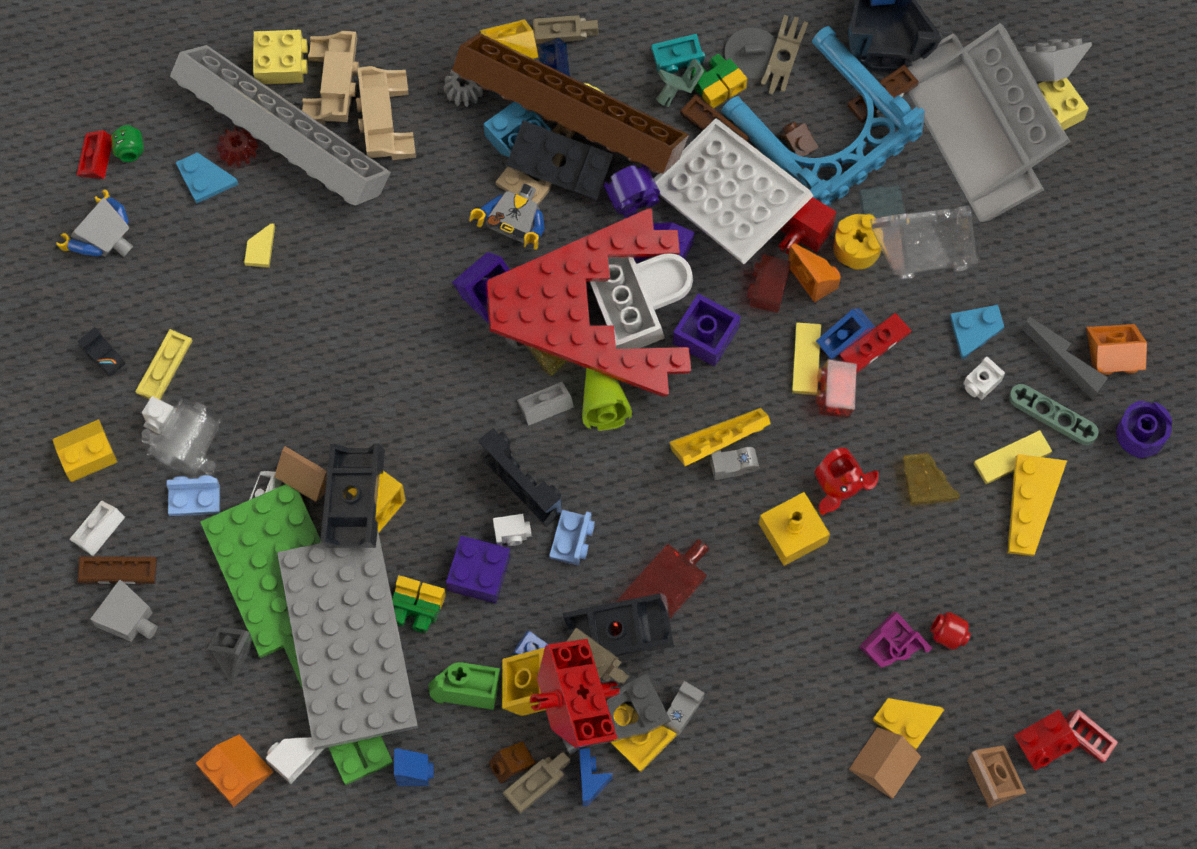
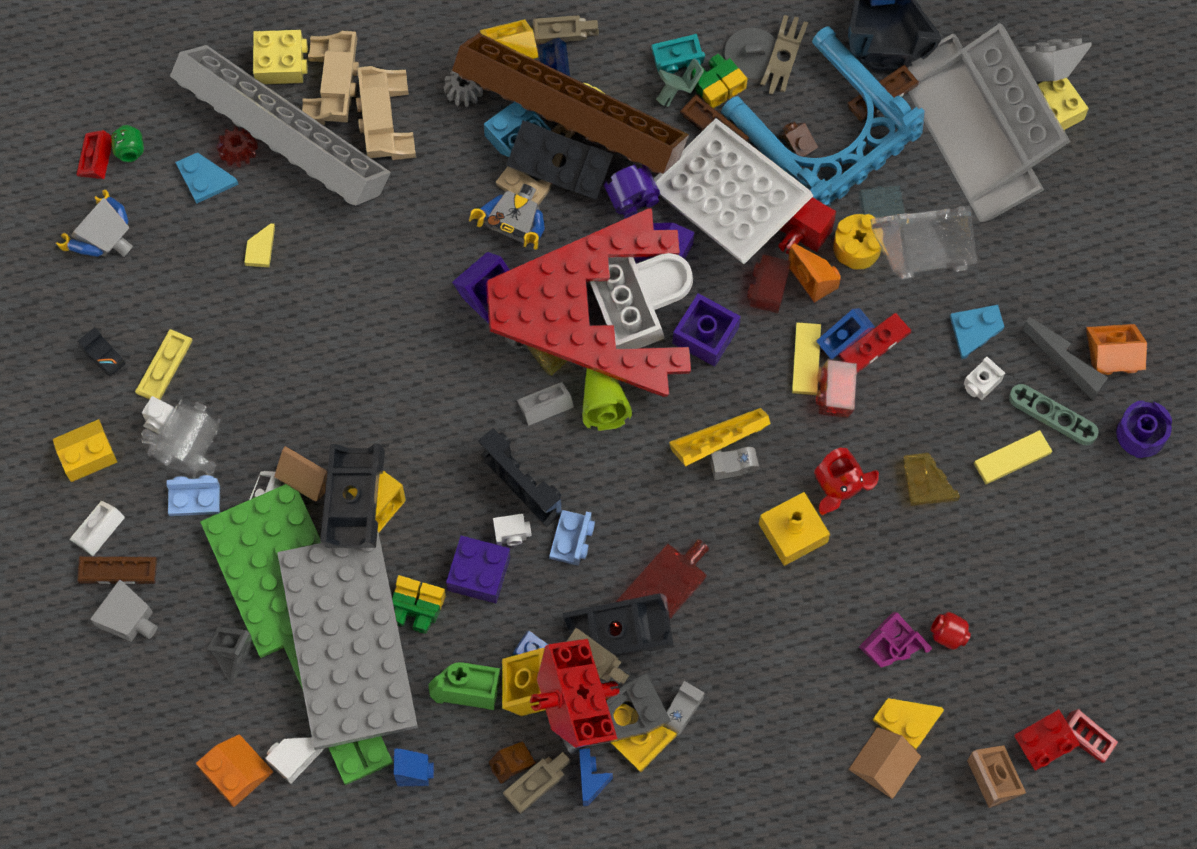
yellow wing [1008,454,1067,556] -> none

